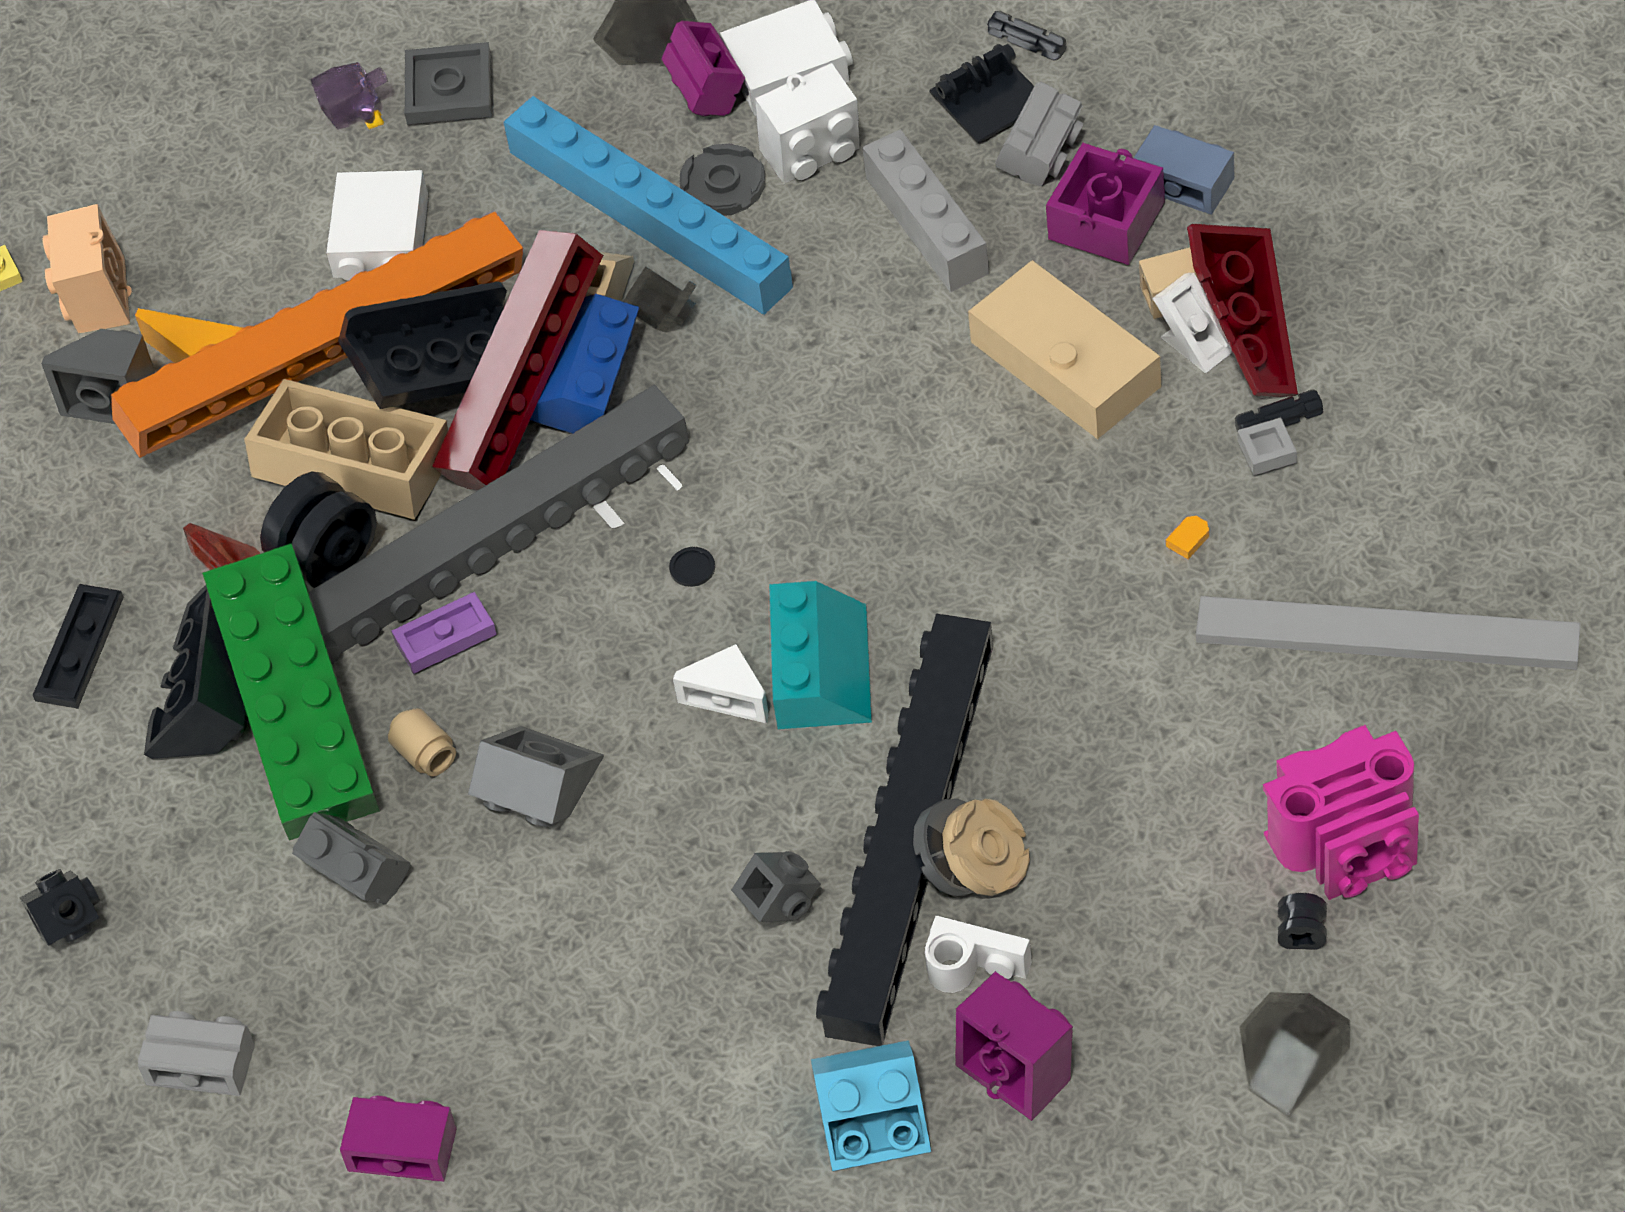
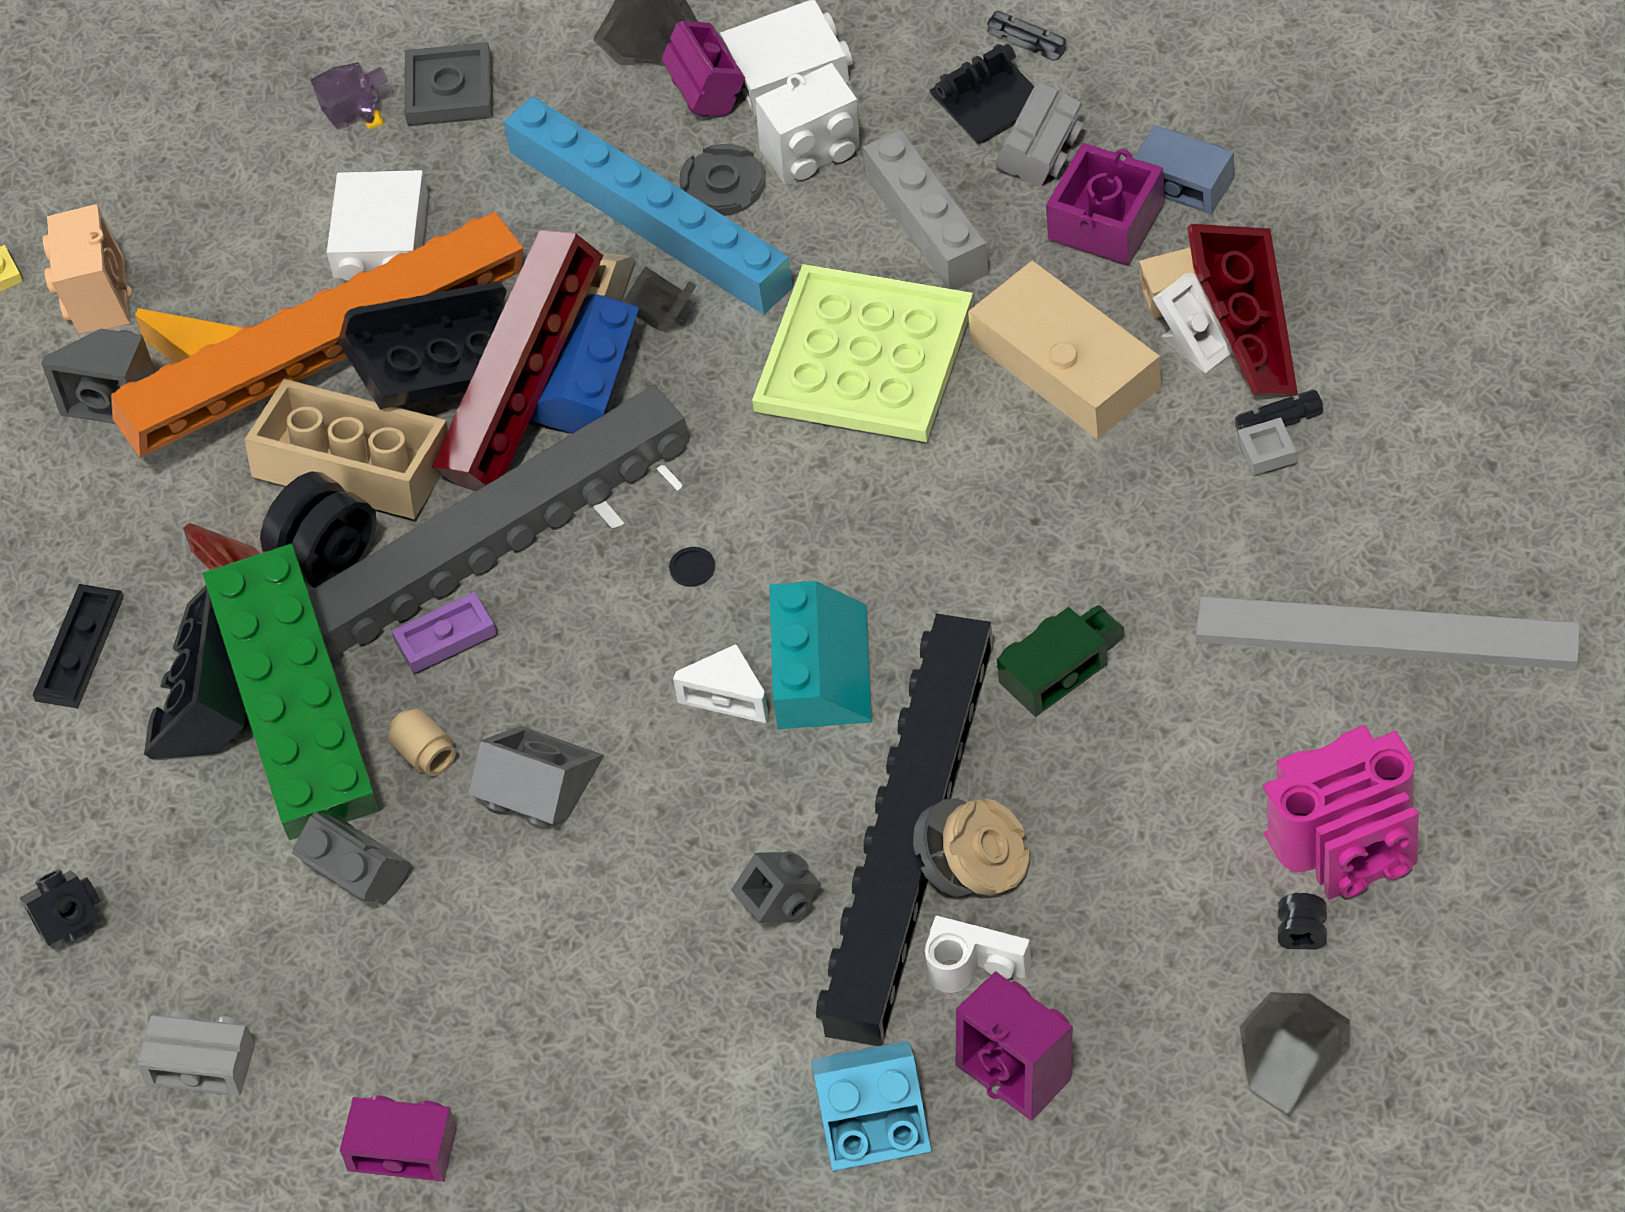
light orange piece [1166,516,1209,559] -> none
none -> yellowish green plate [752,264,974,442]
none -> dark green brick [997,605,1124,718]

